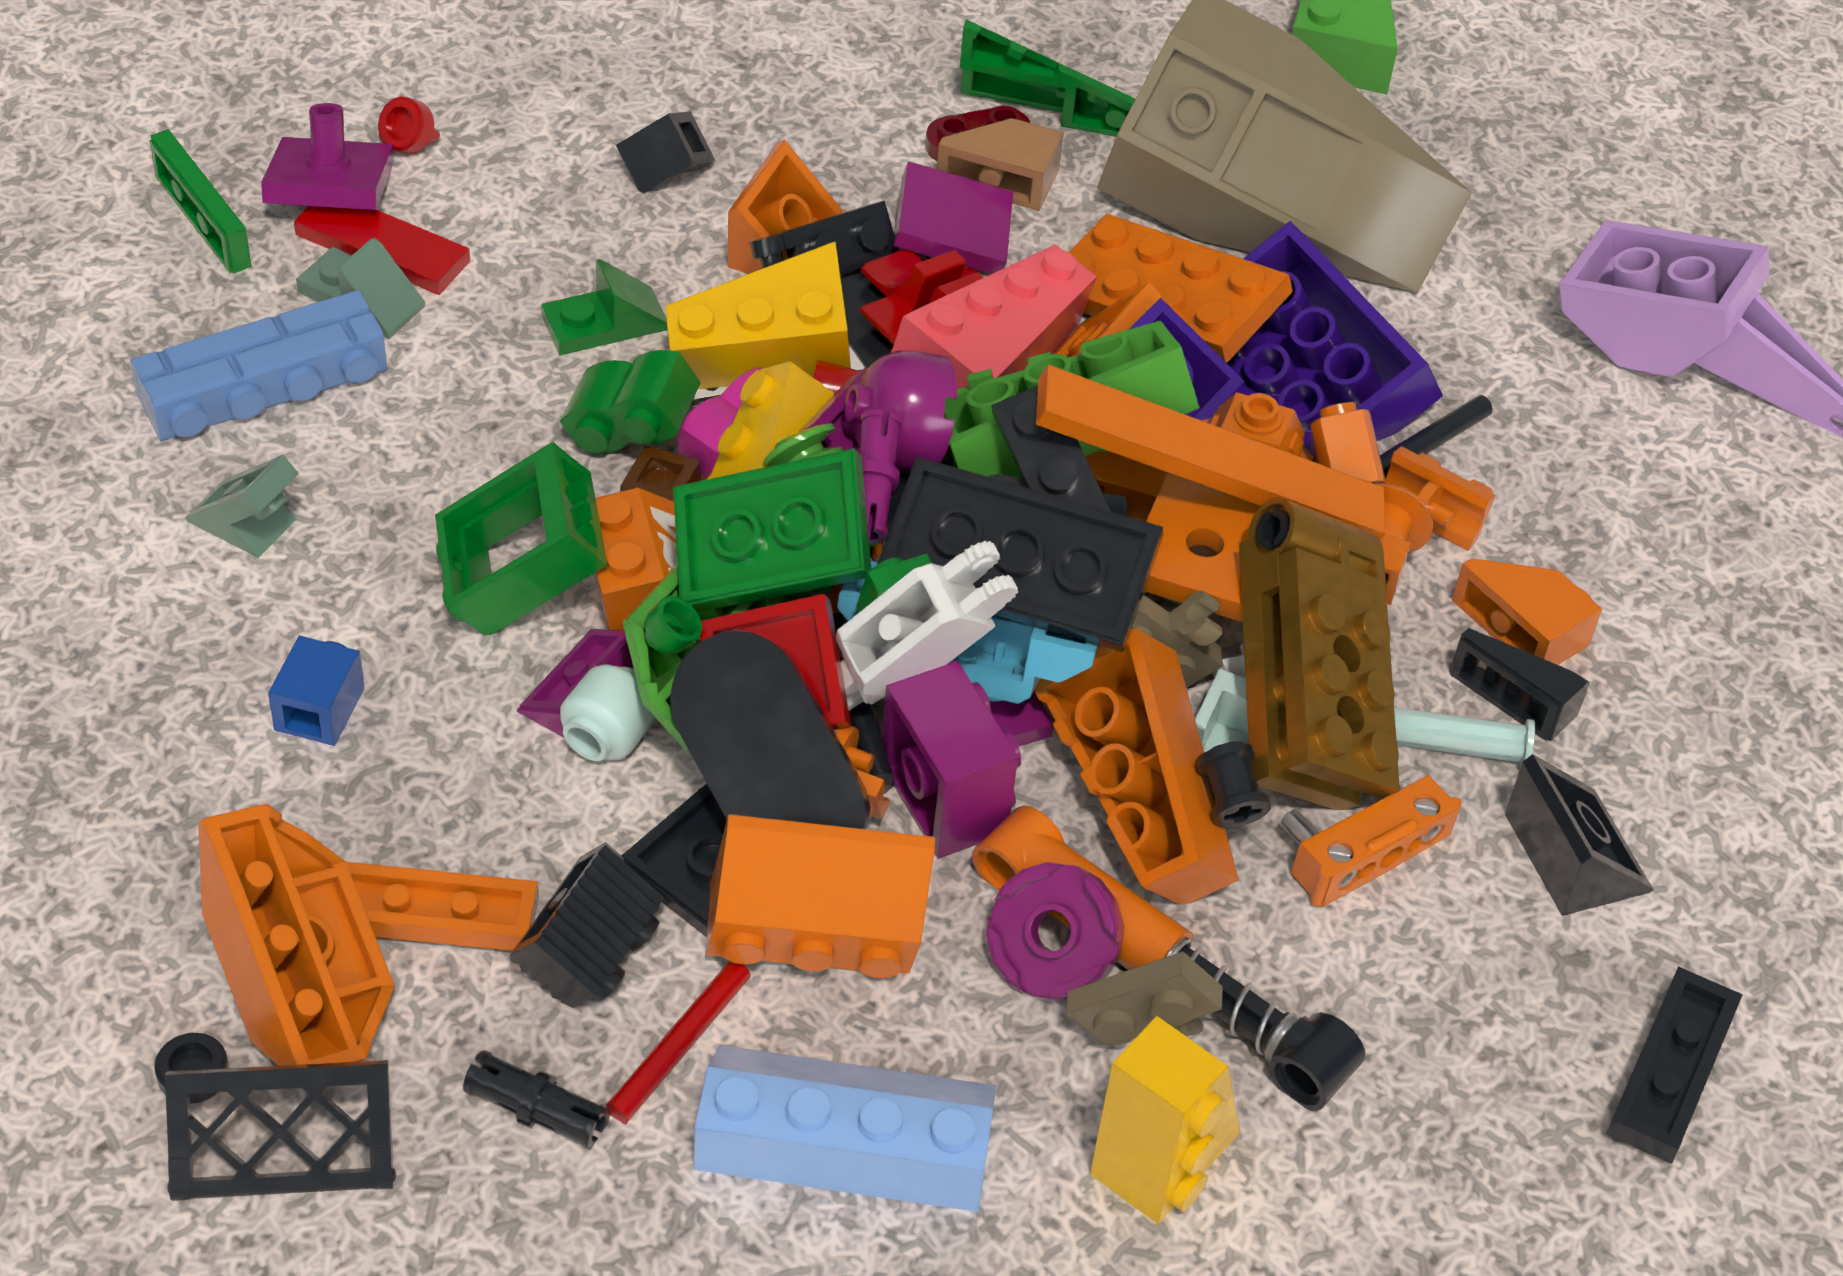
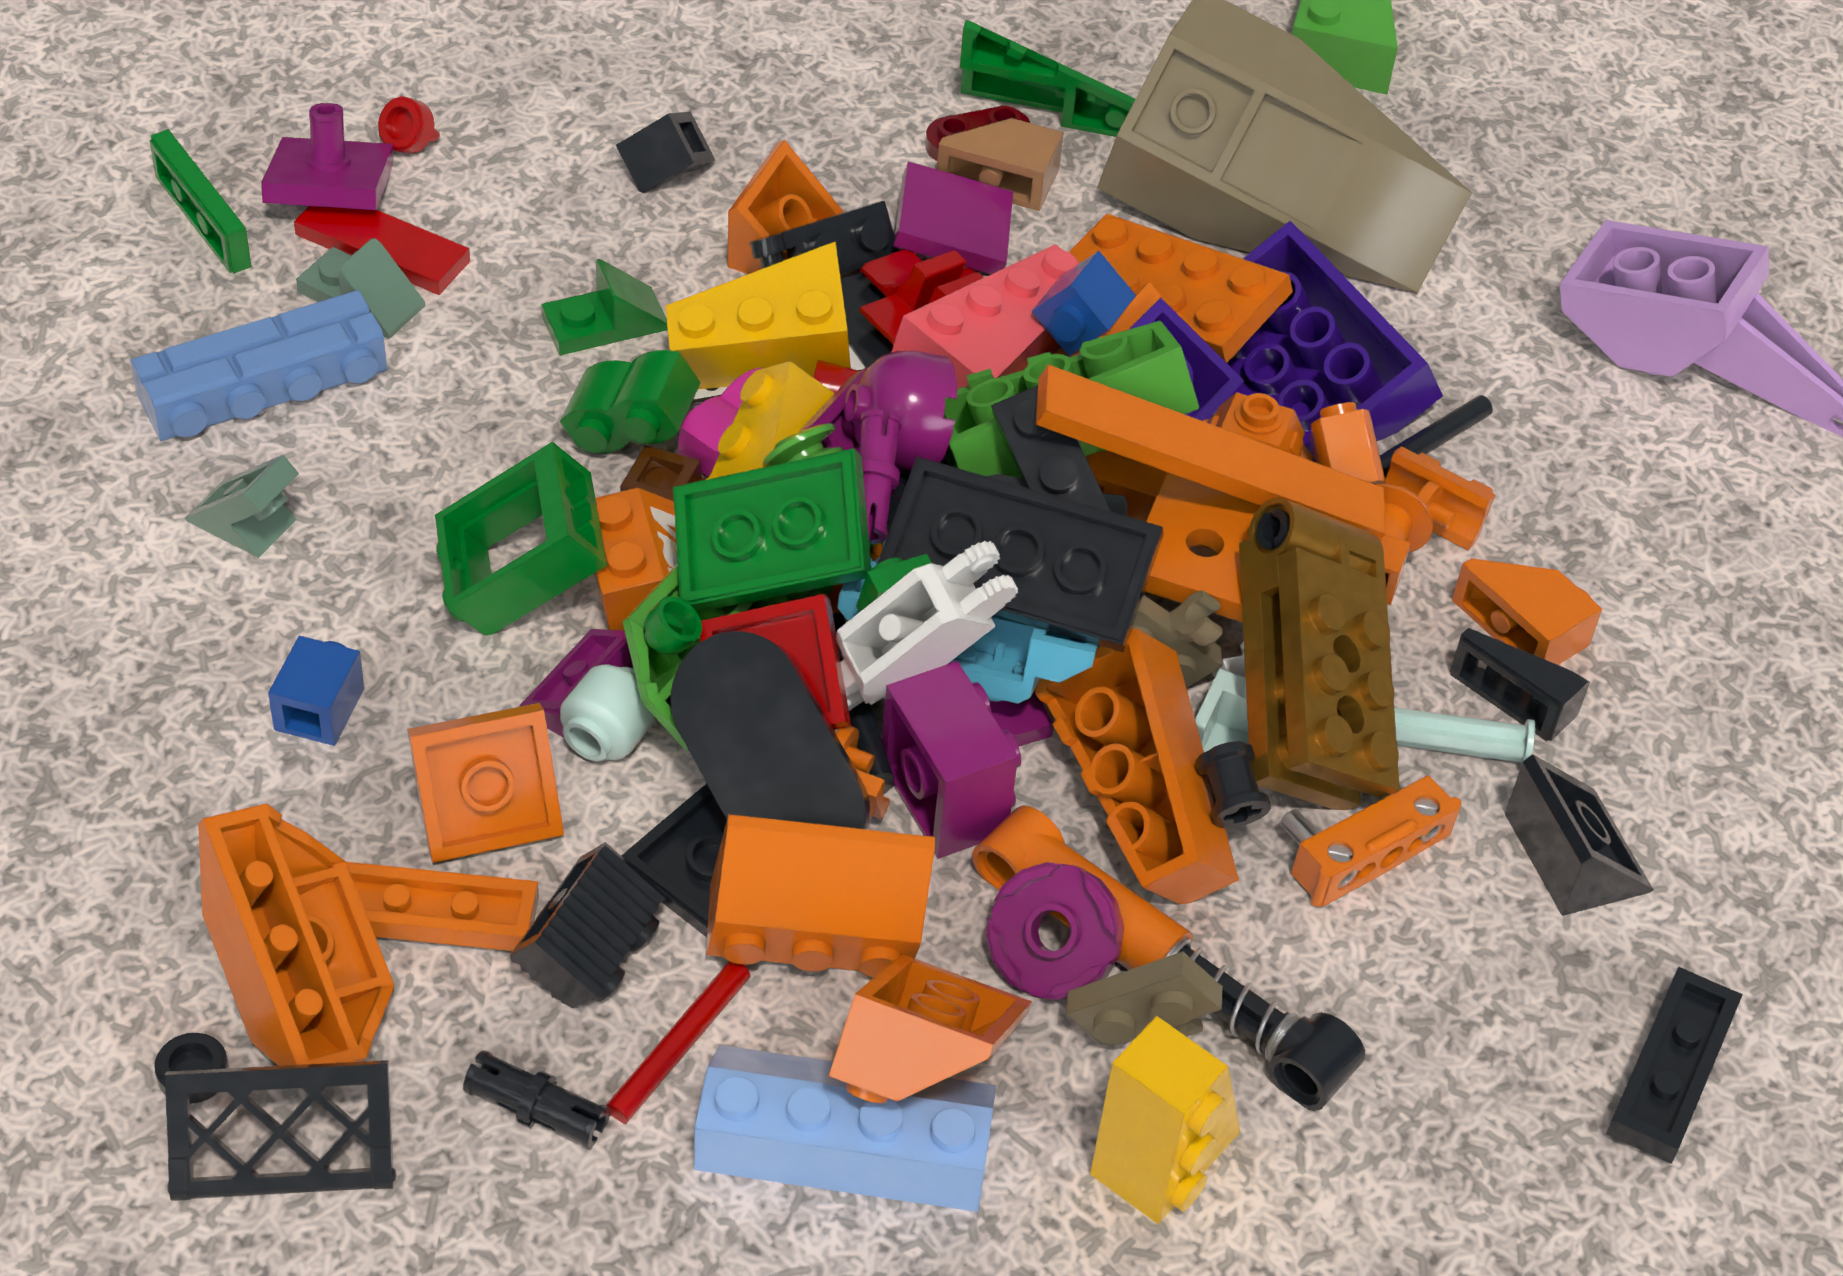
none -> orange tile [407,703,564,863]
none -> orange slope [829,954,1032,1103]
none -> blue brick [1031,251,1136,356]

